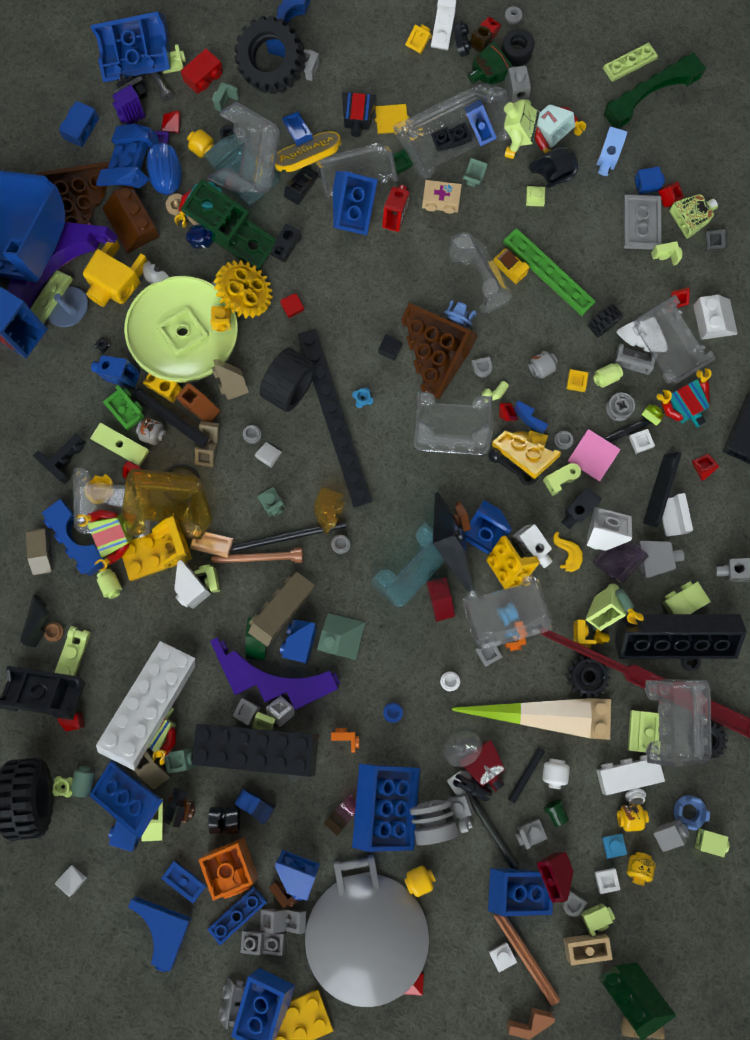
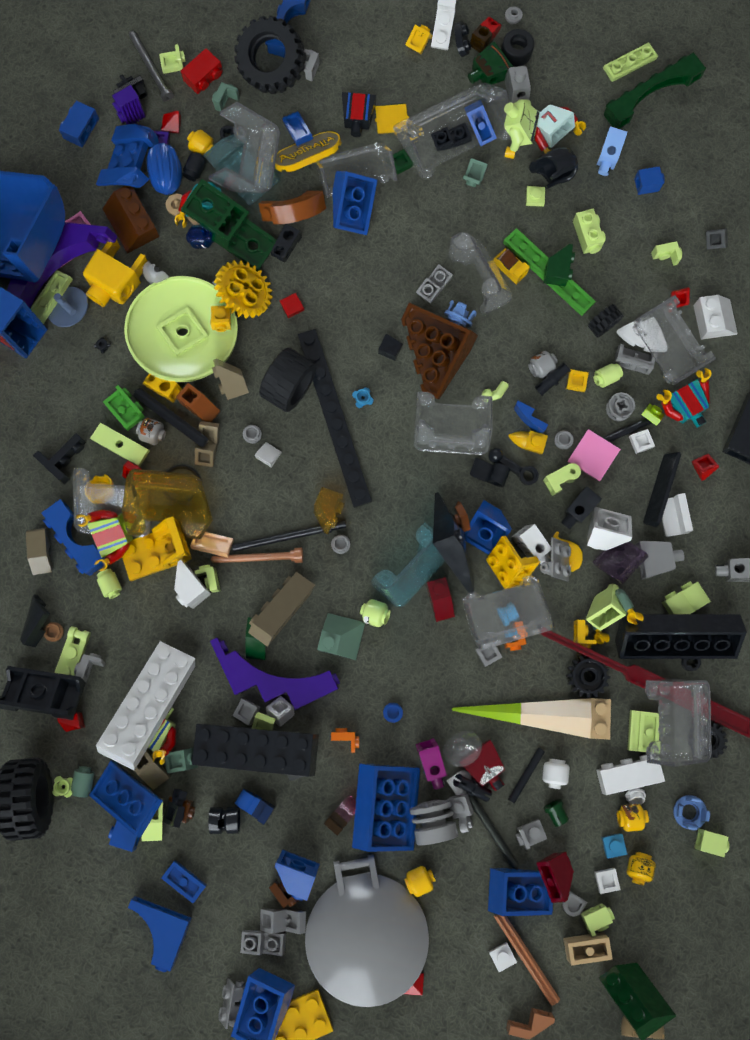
reddish brown slope [37,161,109,225] -> none
white slope [55,865,87,897] -> none
blue piece [91,11,171,82] -> none
blue torso [91,355,140,389] -> none
orange brick [198,837,258,901] -> none
blue tile [207,886,268,945] -> none
sand green bracket [257,487,285,517] -> none
blue slope [280,620,317,664] -> none
black slope [284,166,320,205] -> none
red torso [382,185,410,232] -> none
tan brick [422,180,462,214] -> none
white plate [440,671,460,691] -> none
light grey tile [471,356,493,377] -> none
yellow wing [492,431,561,479] -> none
red slope [499,403,518,421] -> none
light grey plate [623,195,662,250] -> none
light grey brick [653,819,690,852] -> none
red slope [658,181,684,207] -> none
torso [669,194,718,239] -> none
none -> light grey bracket [74,653,105,683]
none -> black brick [183,152,206,182]
none -> dark orange arch [258,191,326,224]
none -> yellowish green head [360,599,391,627]
none -> magenta torso [415,738,447,789]
none -> light grey slope [416,264,453,304]
none -> black panel [470,458,510,487]
none -> black pin [534,362,571,396]
none -> light grey hinge [540,537,571,582]
none -> dark green slope [543,244,575,286]
none -> yellowish green brick [573,208,606,254]

